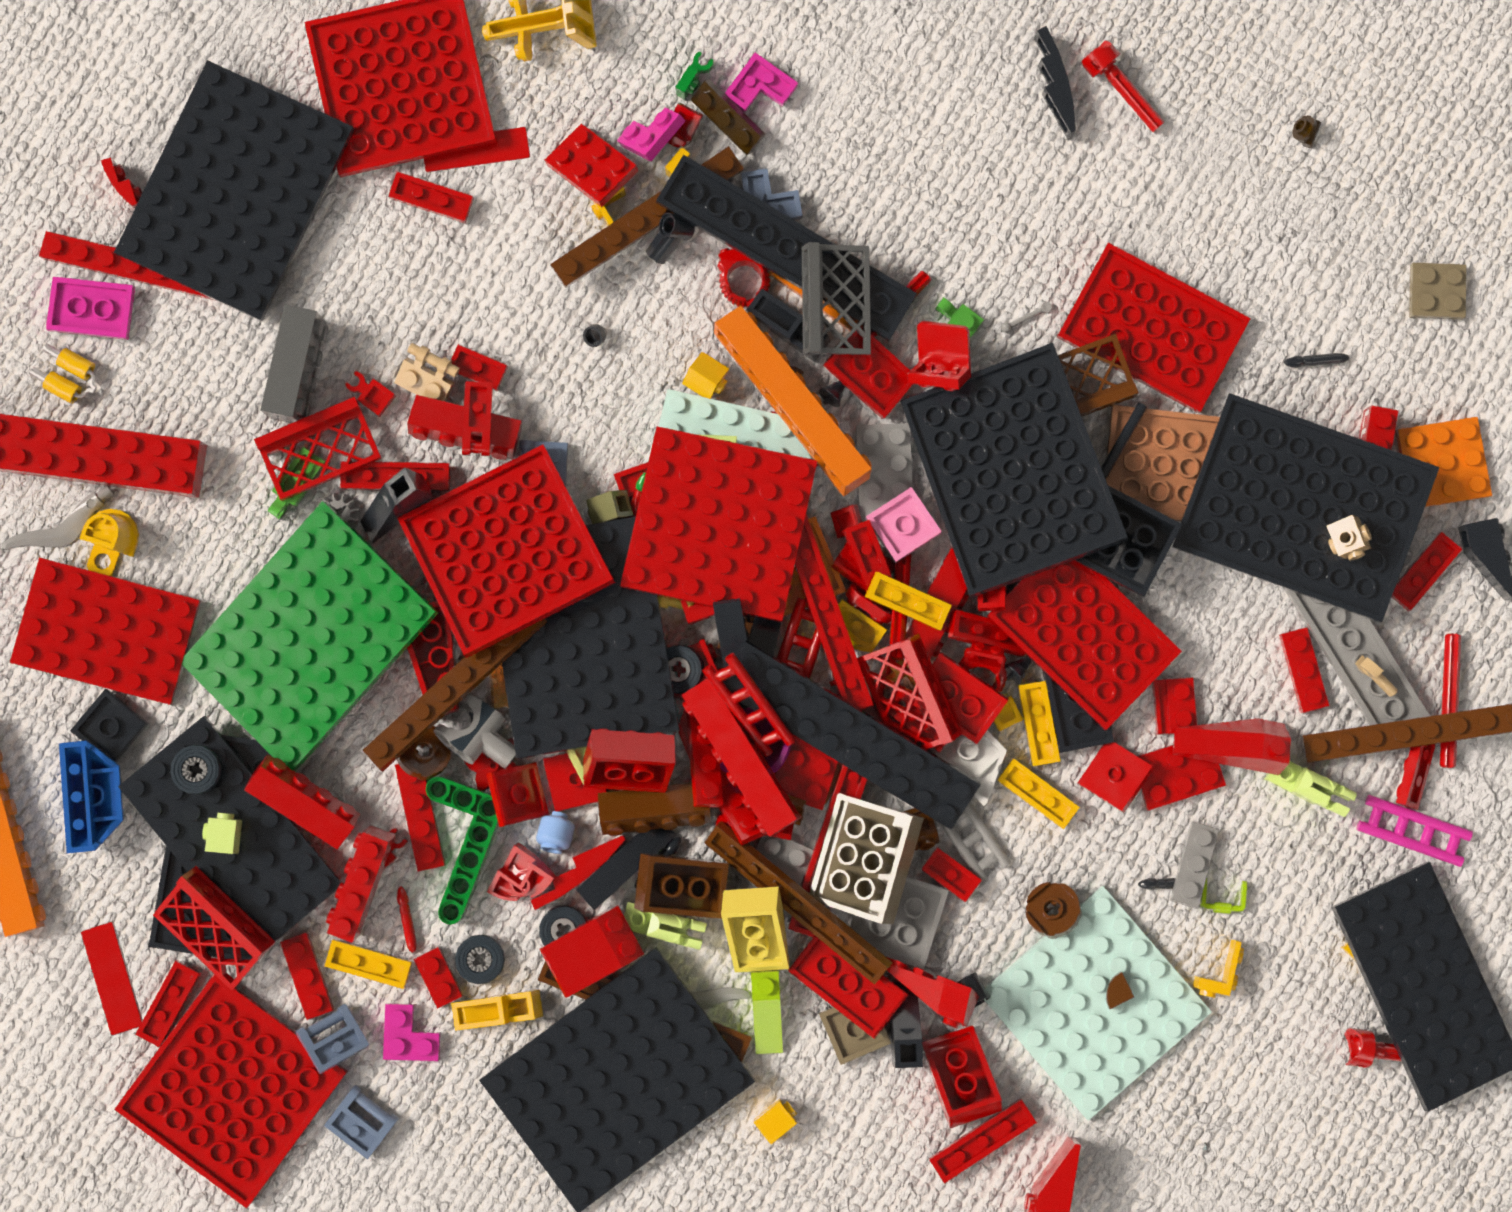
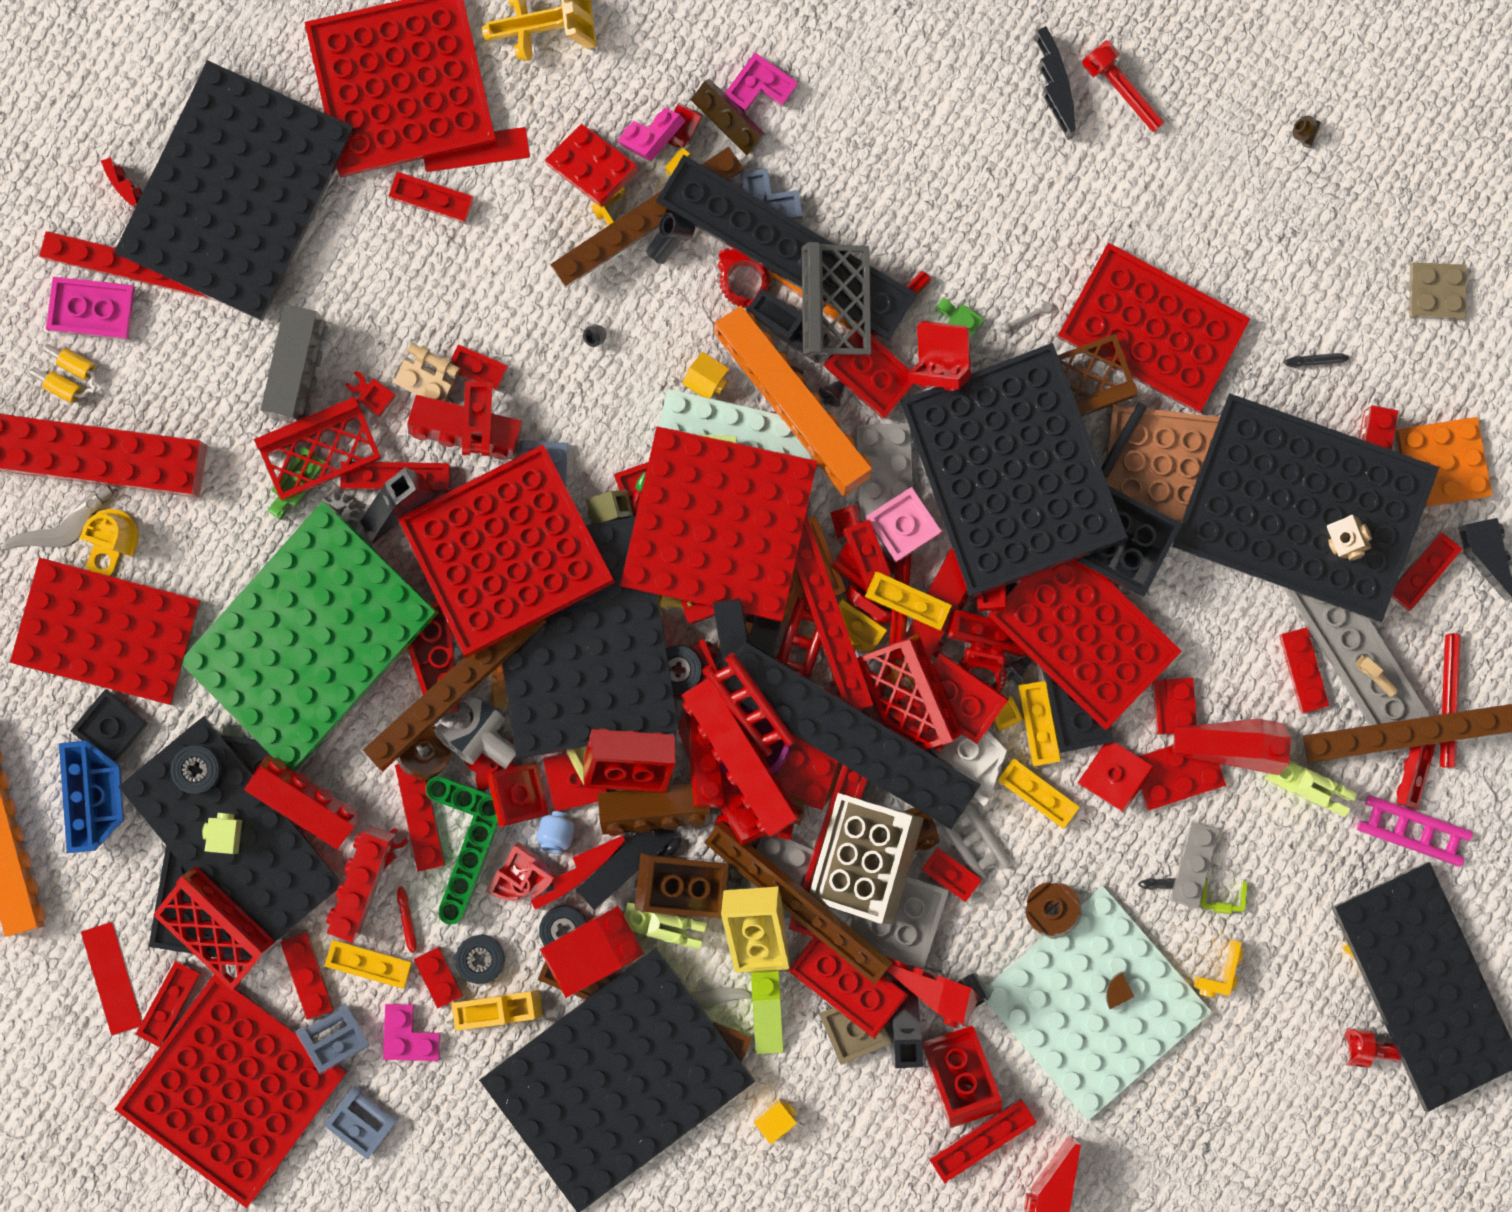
green plate [675,52,714,100] -> none

